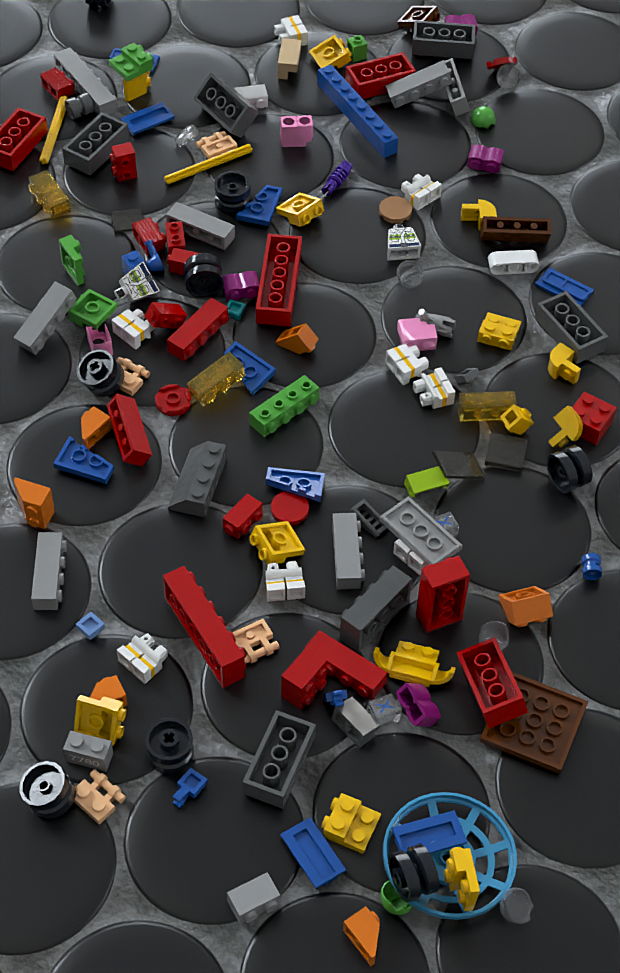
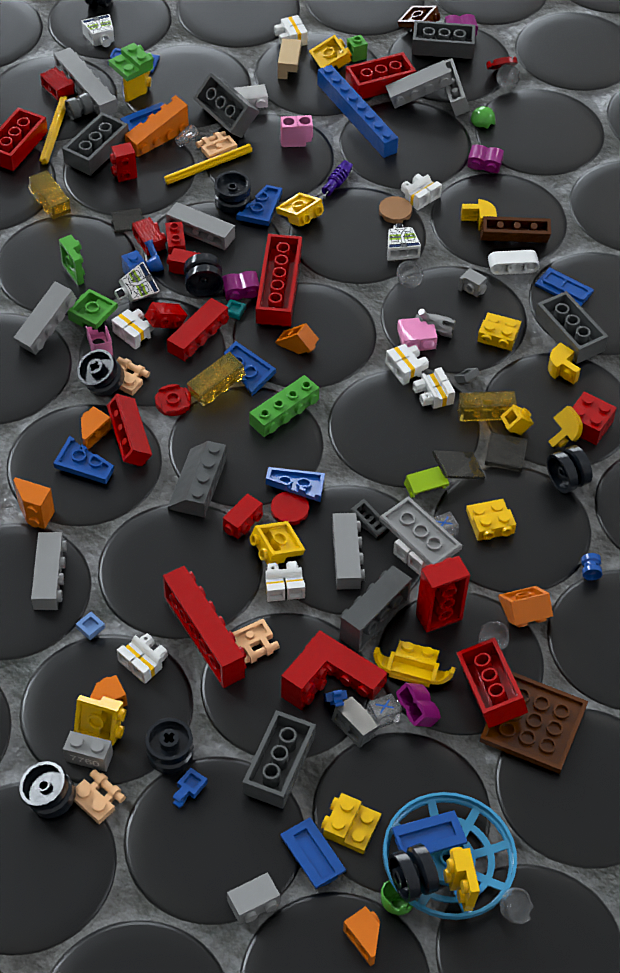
none -> white torso [81,14,114,47]
none -> orange wedge [125,95,189,157]
none -> light grey brick [458,268,487,297]
none -> yellow plate [466,499,516,541]

